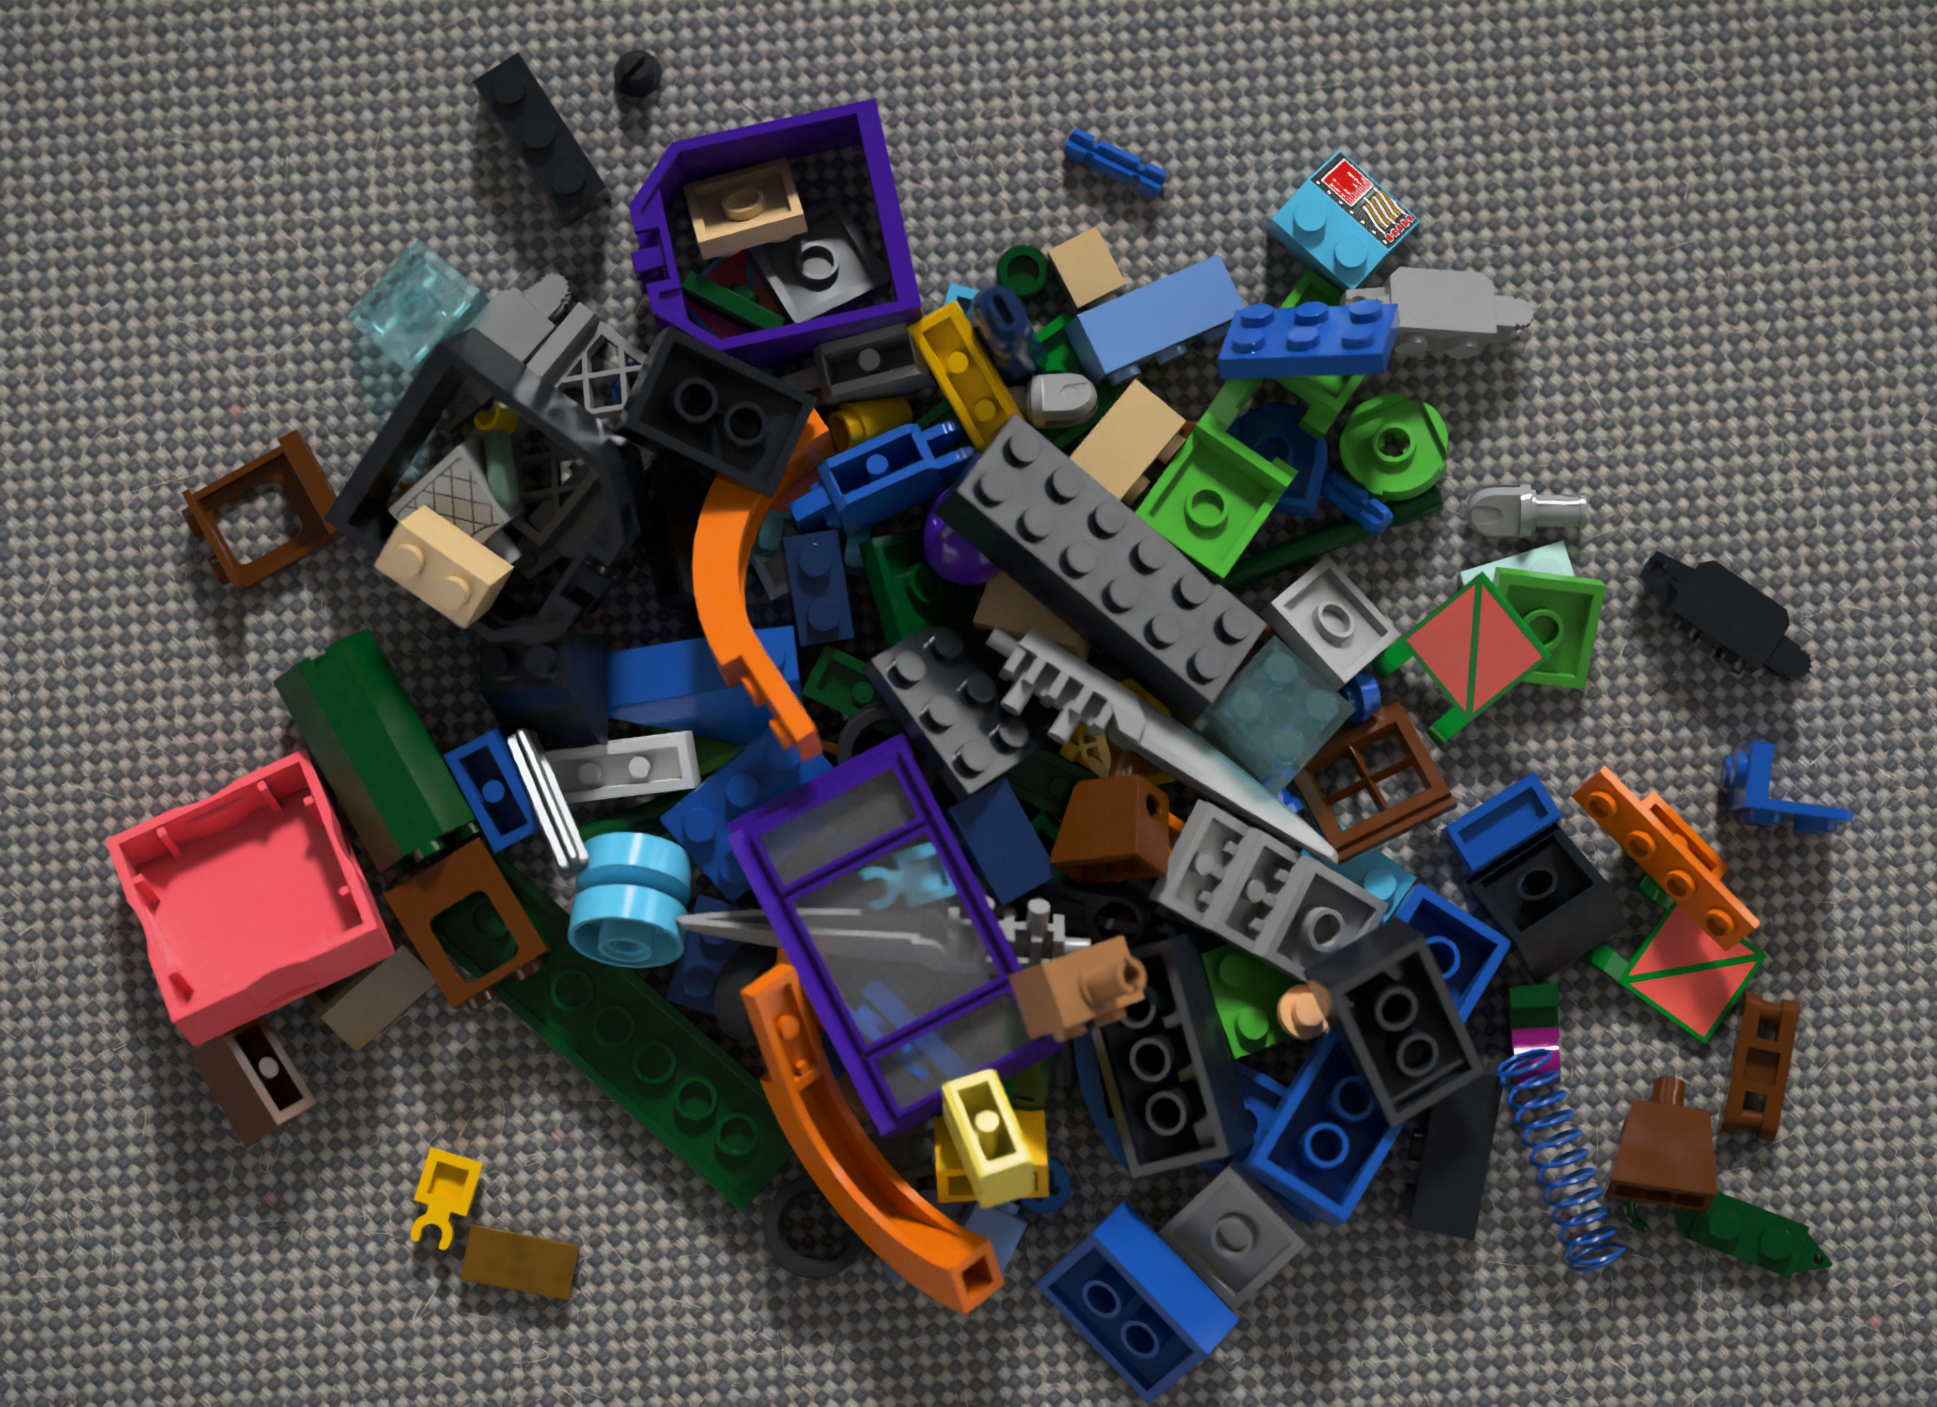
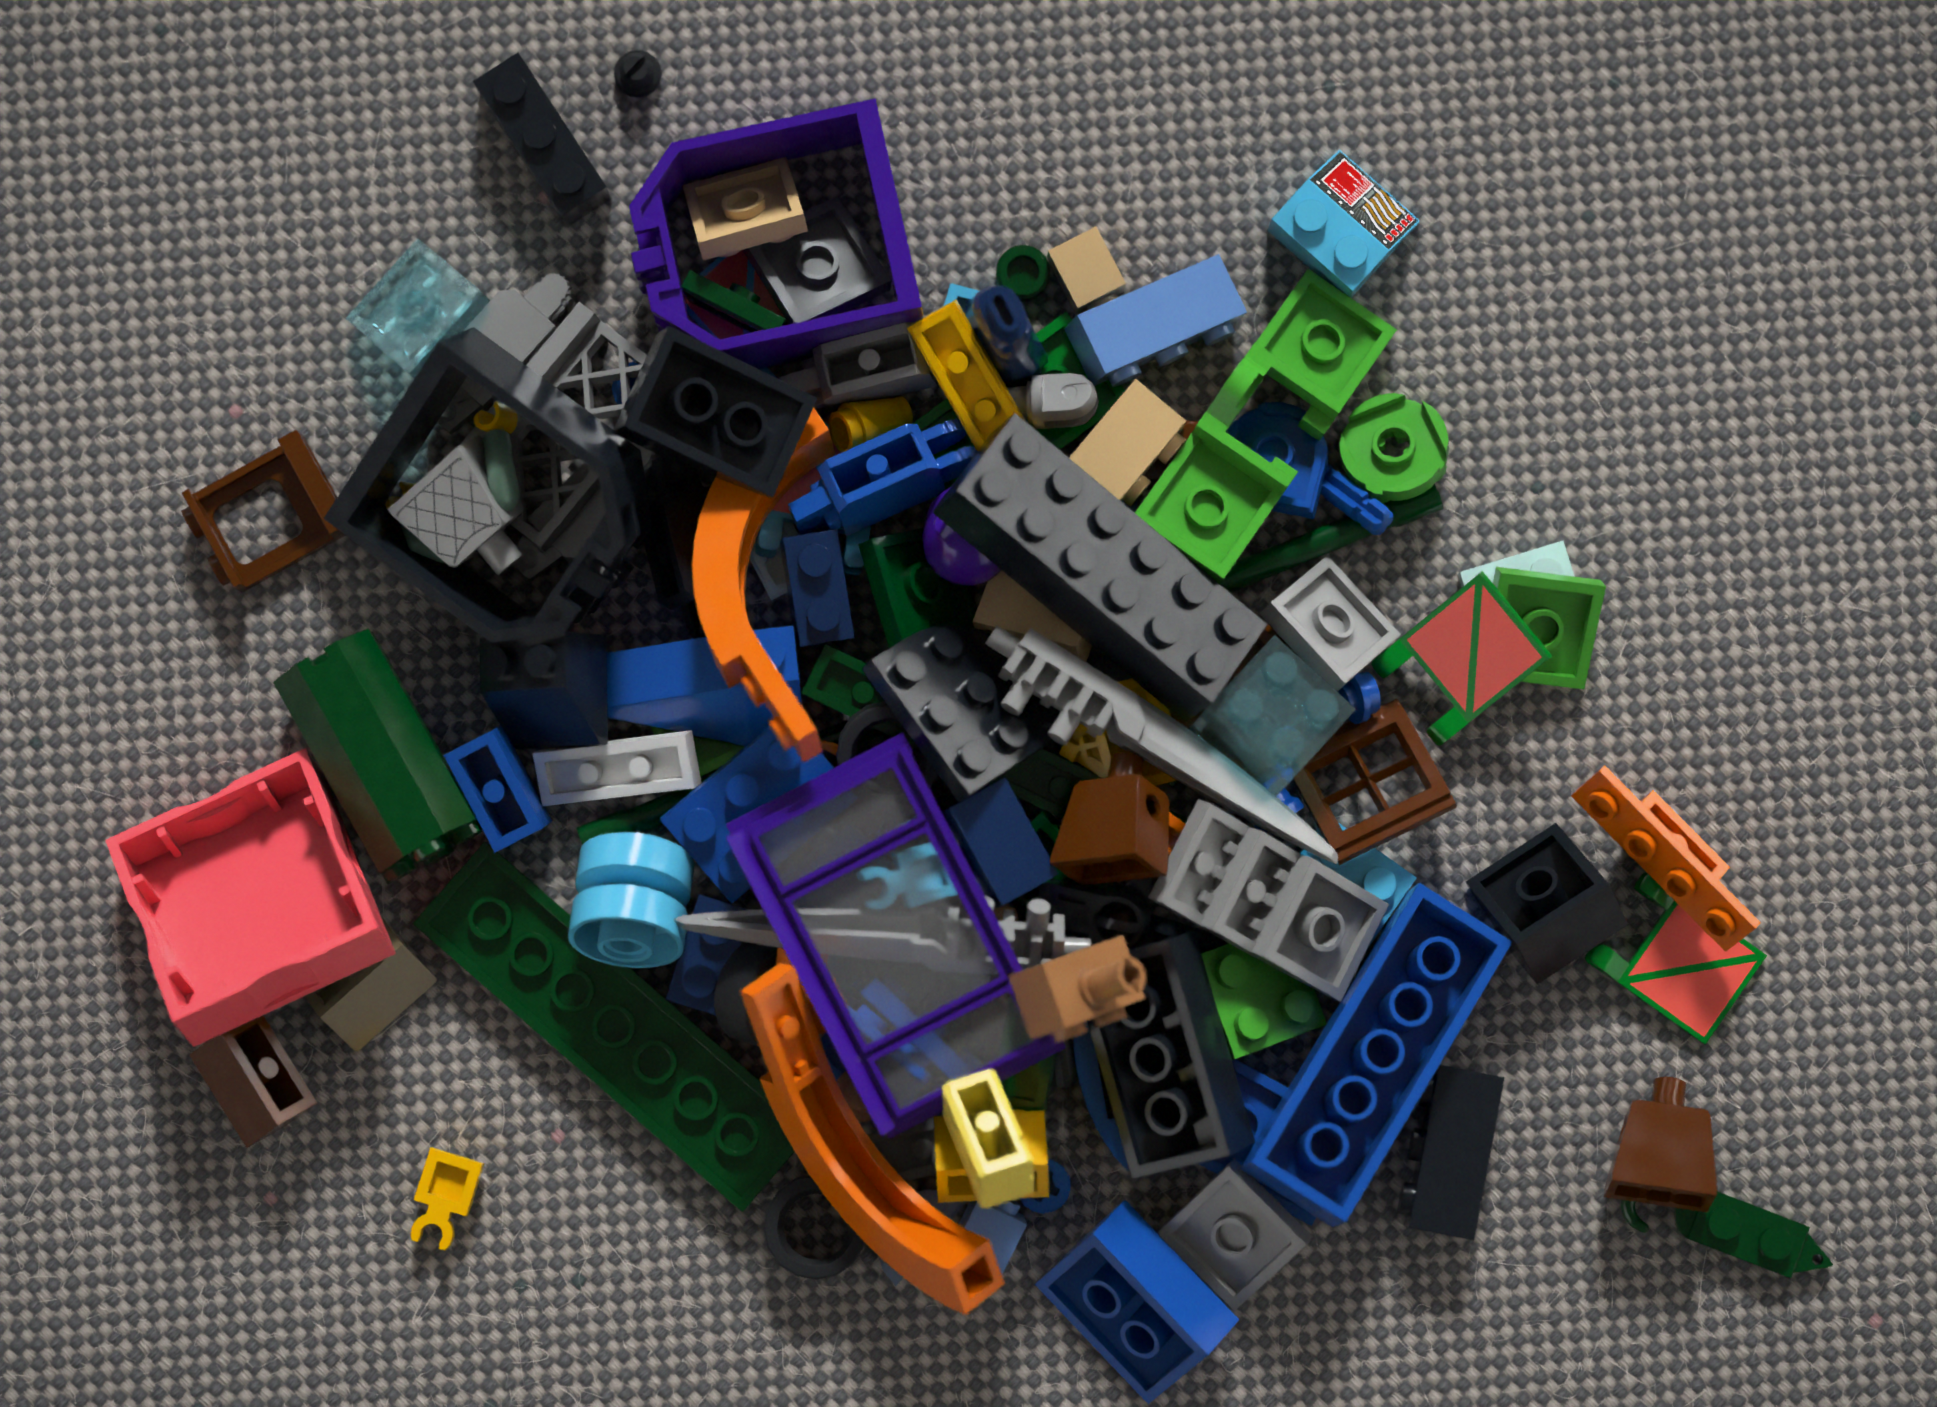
tan brick [374,505,514,629] -> none
reddish brown window [384,837,552,1012] -> none
pearl gold tile [460,1224,580,1300] -> none
axle [506,728,589,875] -> none
blue axle [1064,129,1167,198] -> none
blue plate [1218,299,1400,379] -> none
light nougat plate [1276,984,1328,1040] -> none
black slope [1302,916,1486,1128] -> none
light grey hinge [1340,267,1535,359] -> none
blue tile [1441,772,1563,876] -> none
light grey arm [1465,484,1586,538] -> none
blue piece [1496,1048,1626,1272] -> none
leg [1502,984,1561,1086] -> none
black hinge [1636,551,1813,683] -> none
reddish brown plate [1718,991,1800,1142] -> none
blue bracket [1720,741,1854,835] -> none

